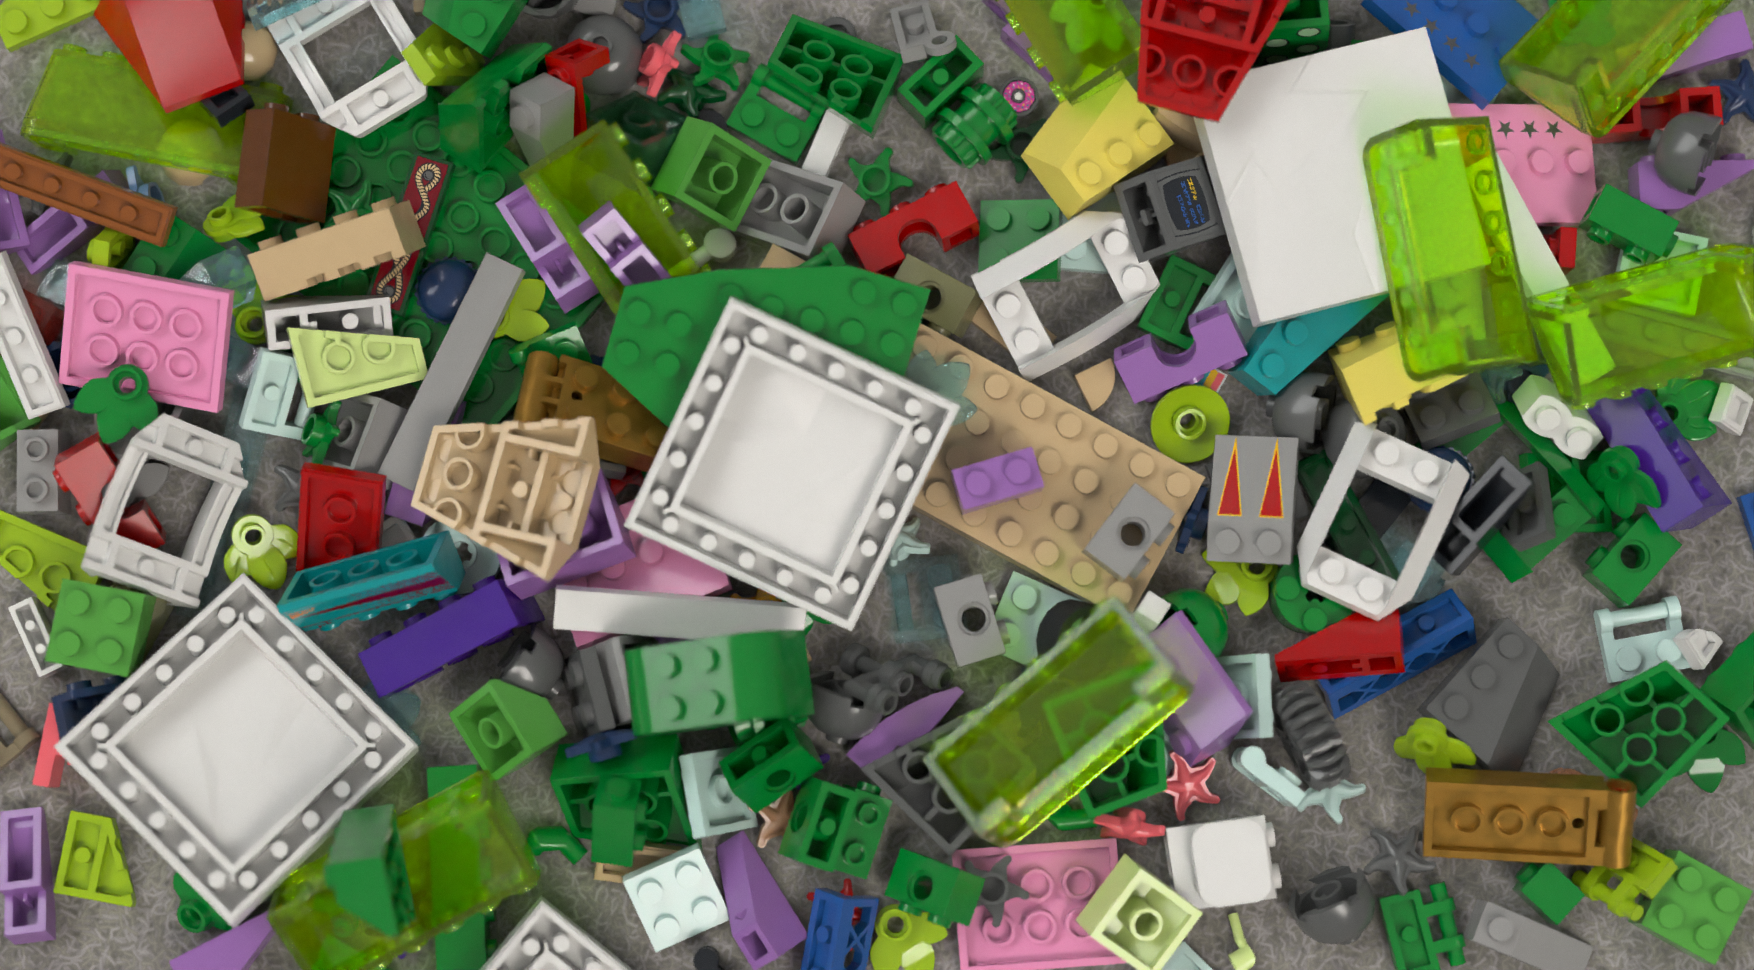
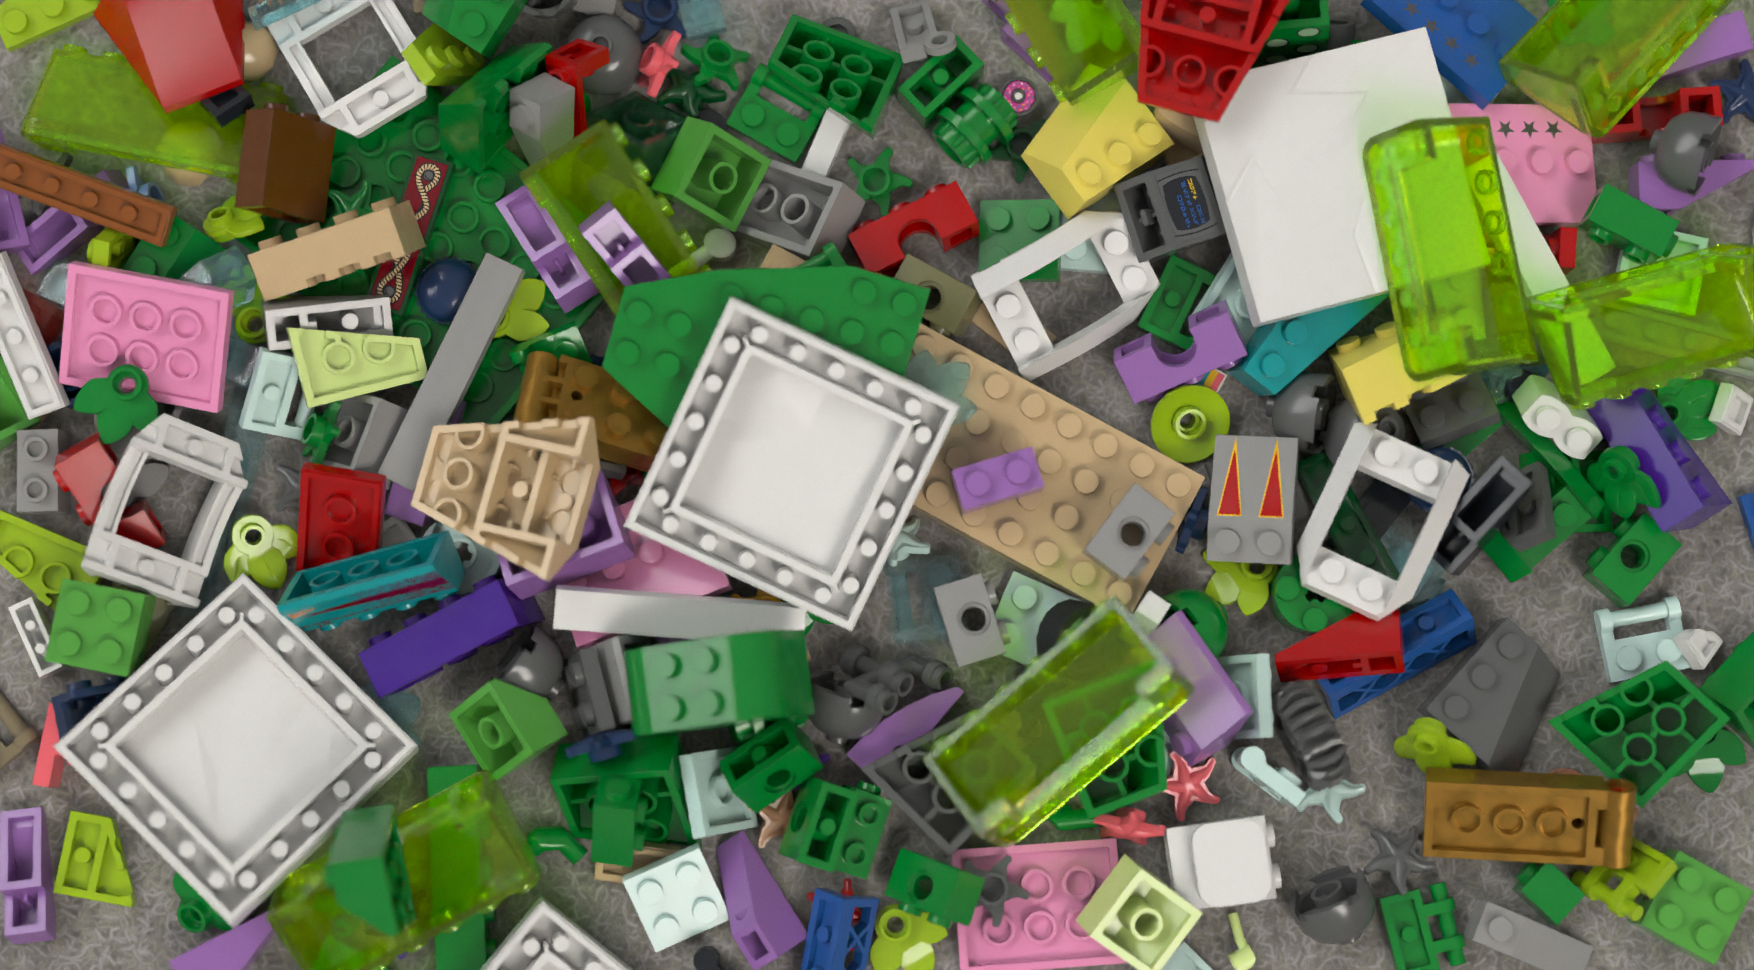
tan tile [1074,358,1115,413] -> none

